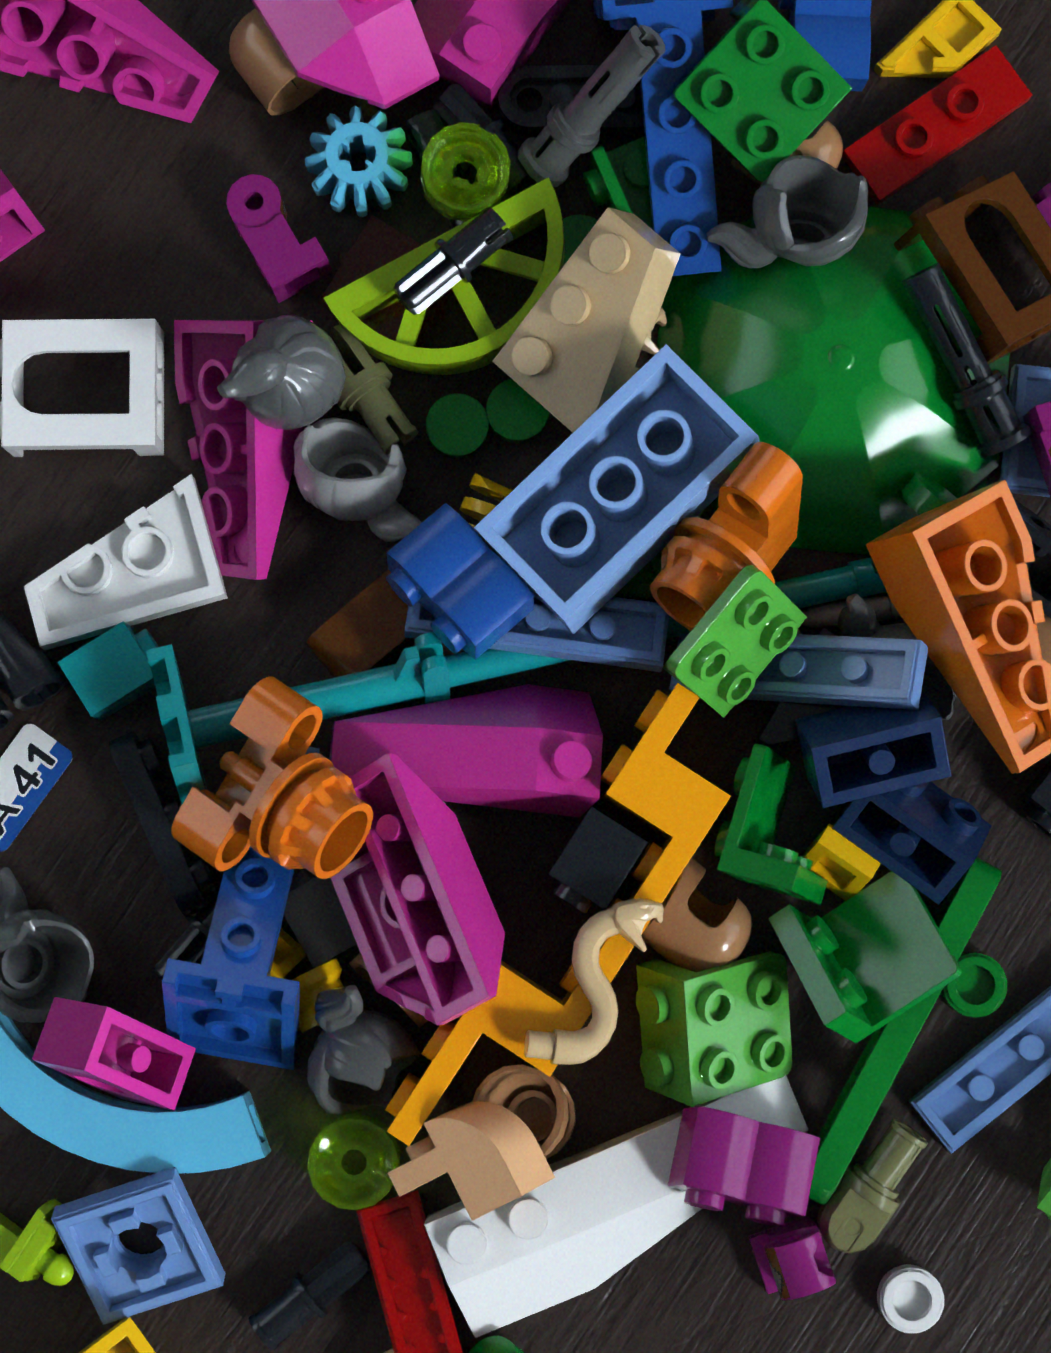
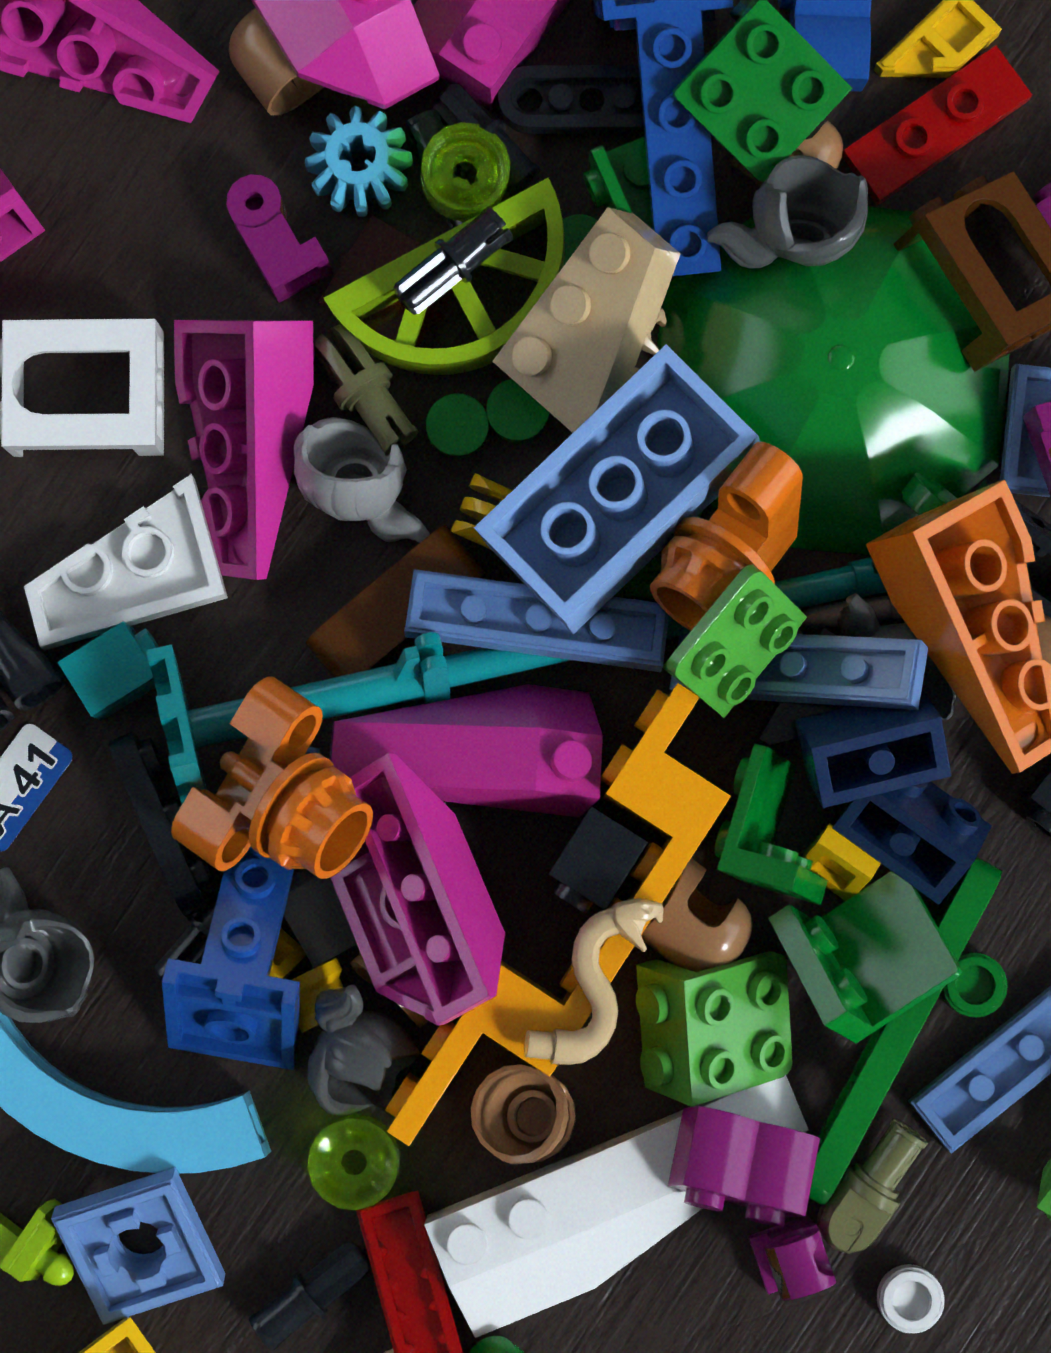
dark pink brick [32,997,196,1111] -> none
dark grey hair [217,314,346,430] -> none
blue brick [386,503,535,660] -> none
light nougat brick [388,1101,555,1221] -> none
dark grey pin [518,25,666,188] -> none
black pin [902,263,1033,458] -> none

